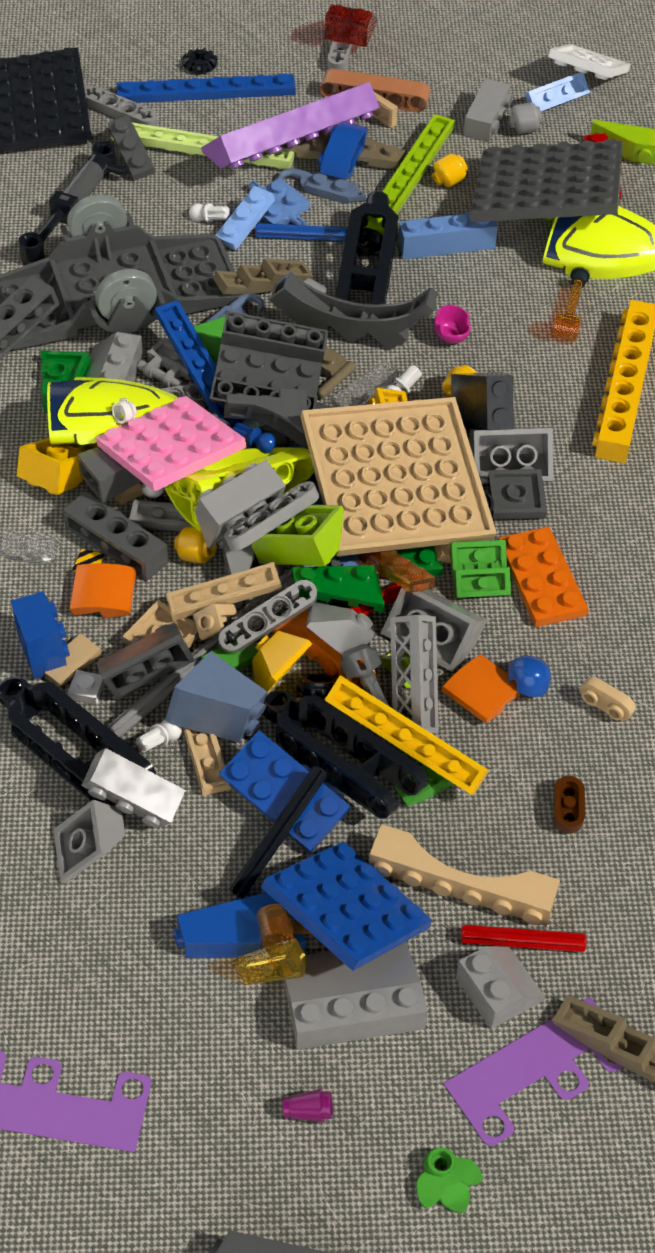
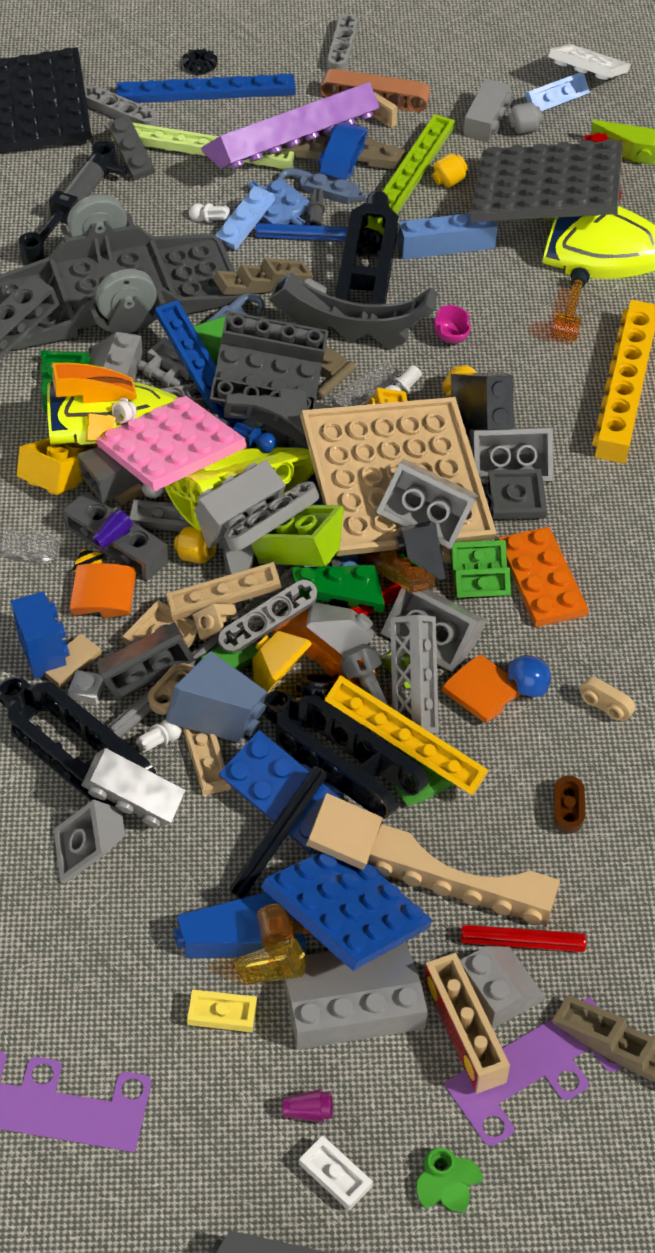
clear red slope [325,4,377,47] -> none
none -> light orange slope [52,363,137,403]
none -> yellow tile [85,413,116,442]
none -> dark purple cone [92,509,133,550]
none -> tan plate [148,663,193,715]
none -> light yellow plate [187,989,257,1033]
none -> white plate [299,1135,373,1211]
none -> dark grey axle [306,188,325,226]
none -> tan tile [306,793,383,870]
none -> light grey slope [376,459,478,549]
none -> black slope [395,521,446,580]
none -> tan brick [424,953,510,1094]

